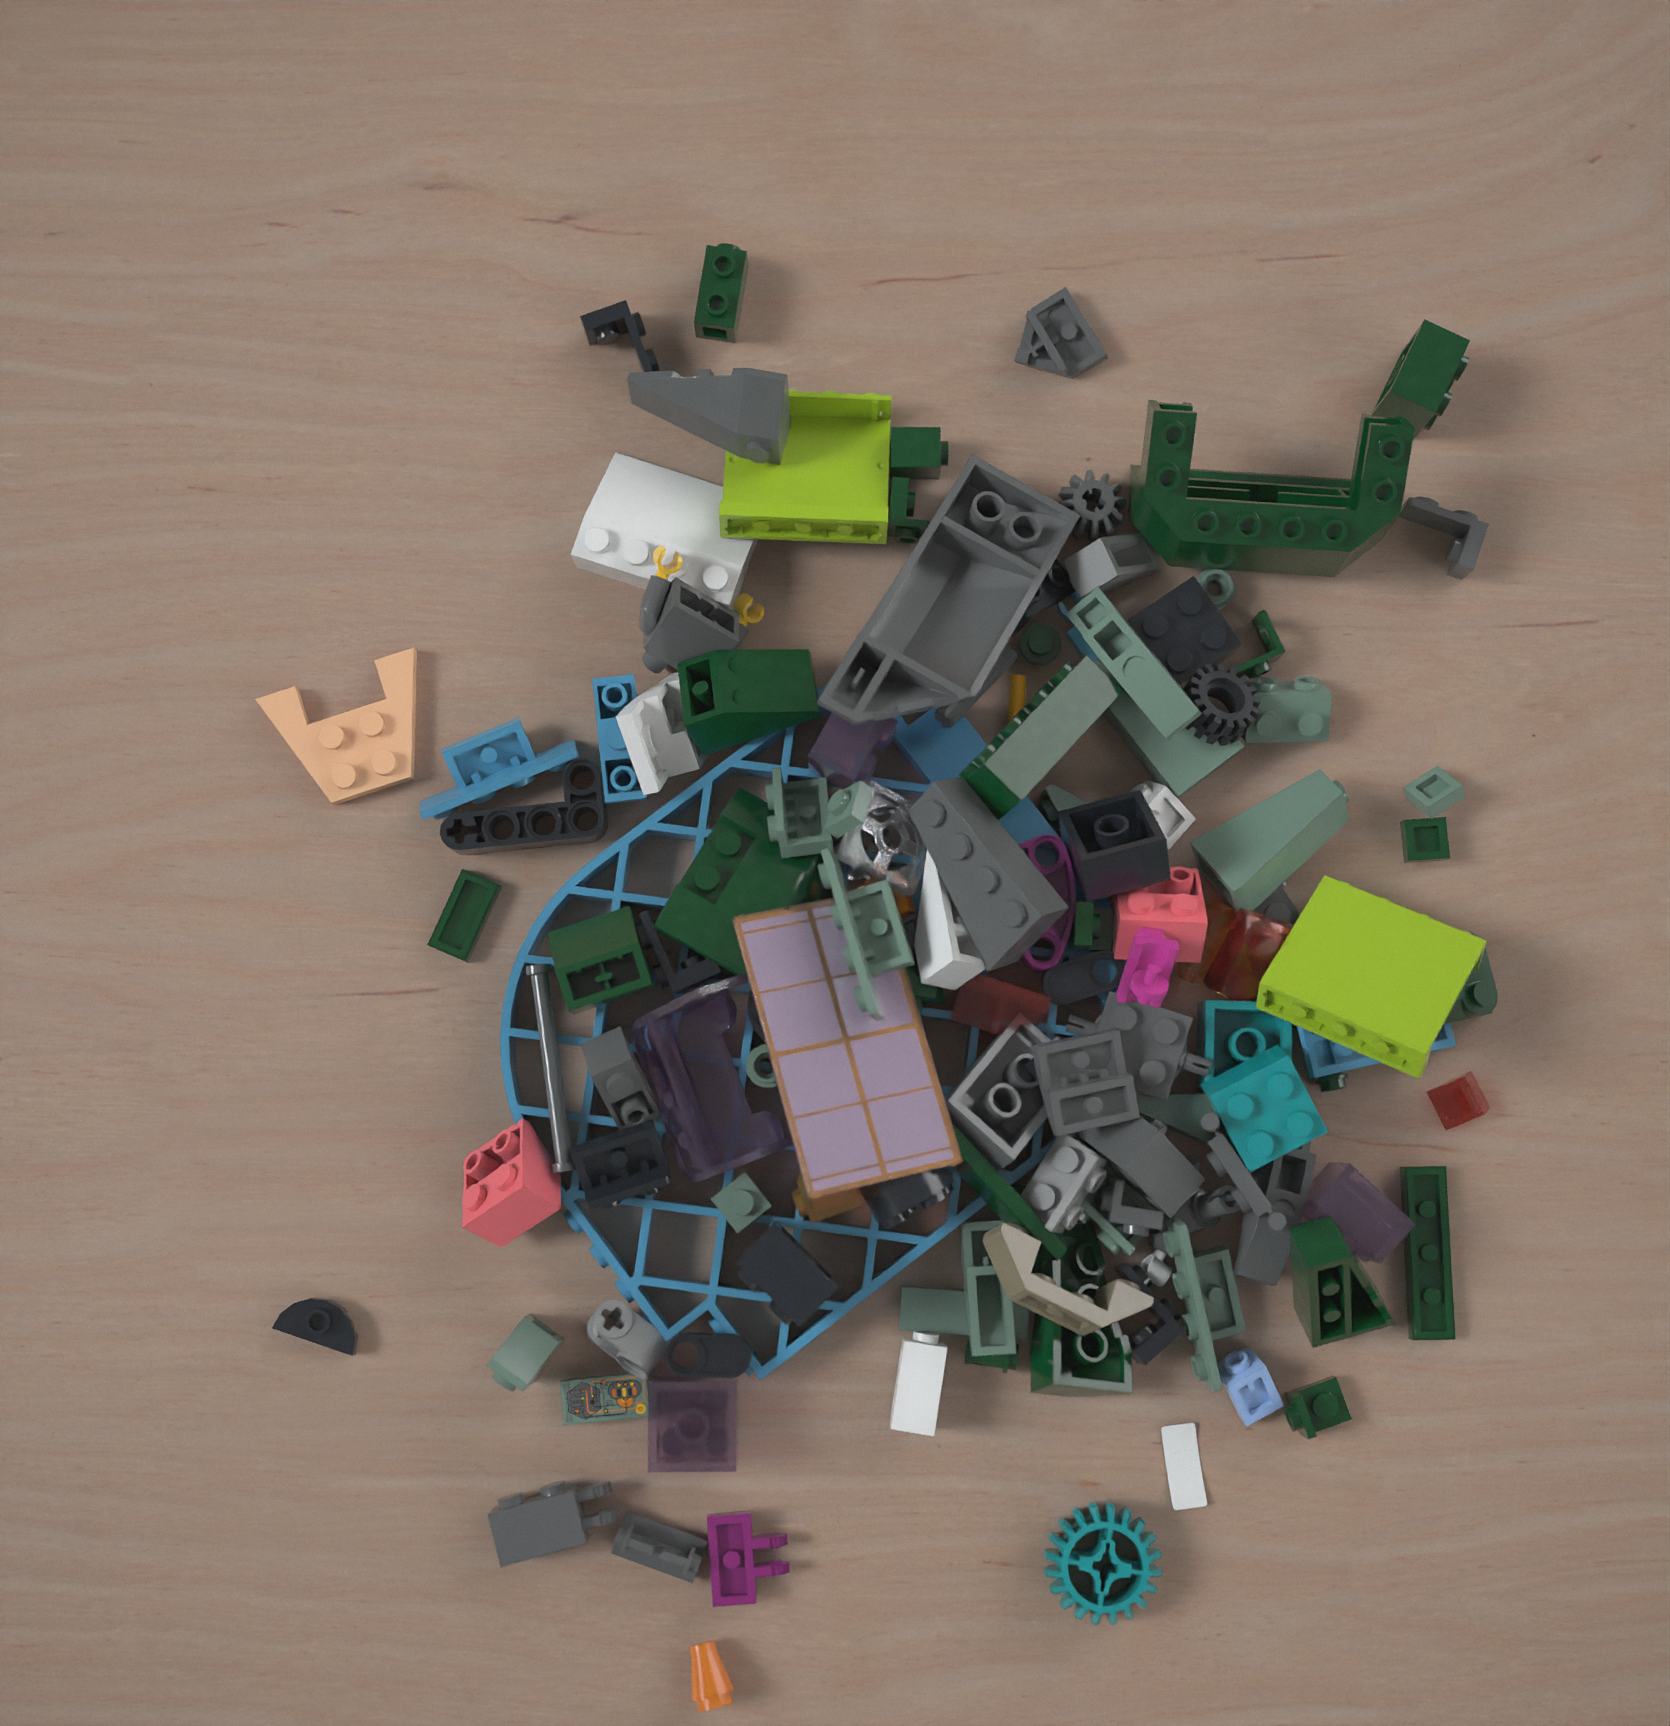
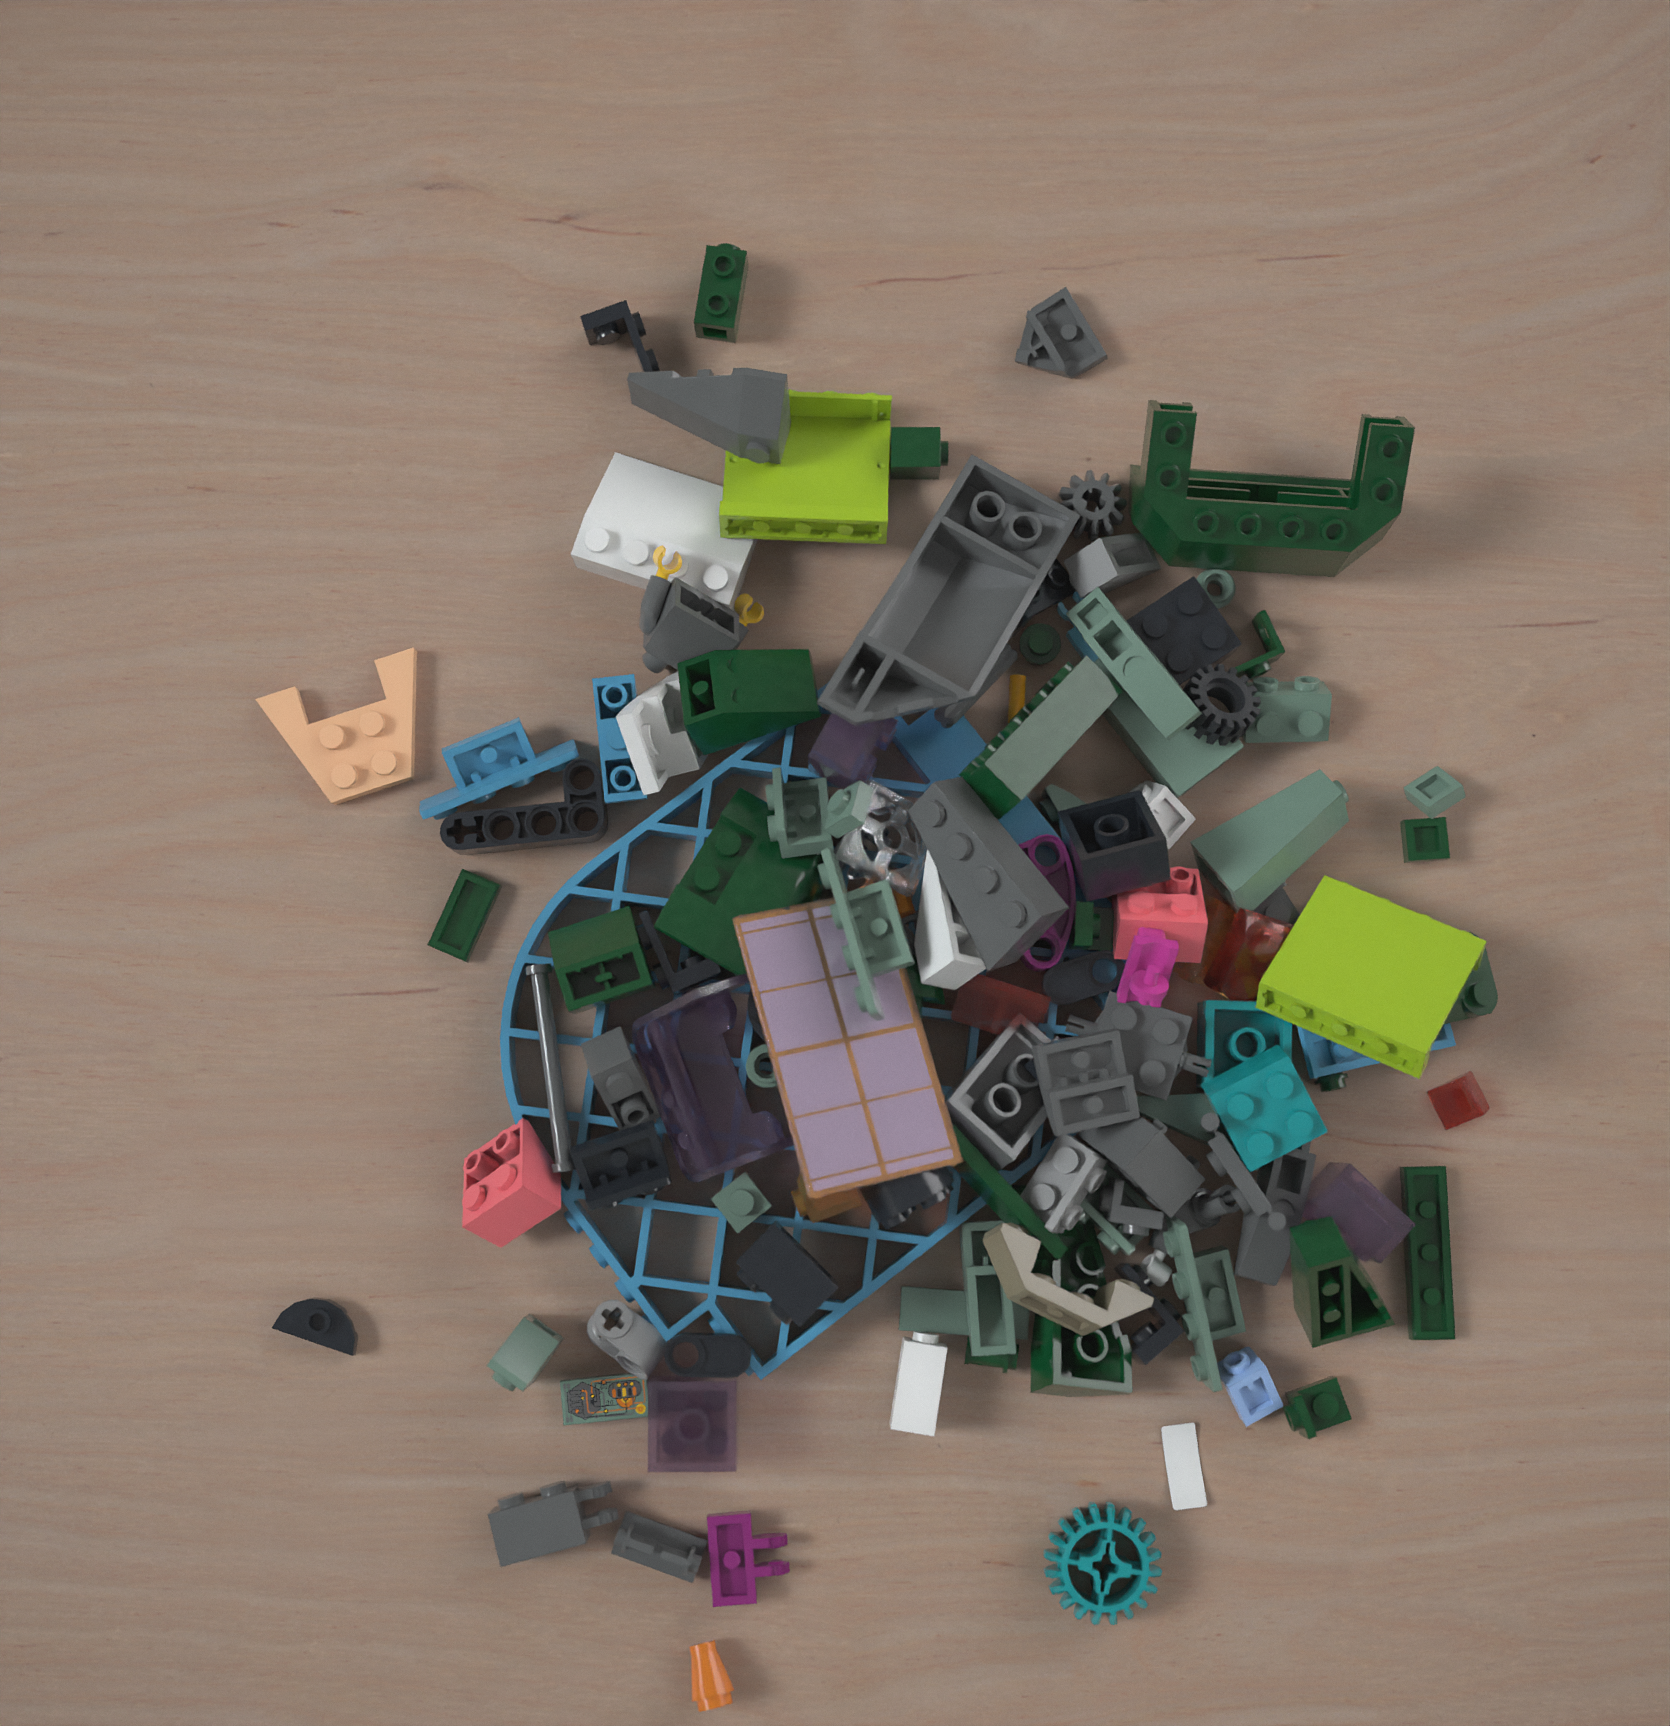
dark green bracket [887,477,930,544] -> none
dark green brick [1371,319,1470,439] -> none
dark grey bracket [1398,497,1489,580] -> none

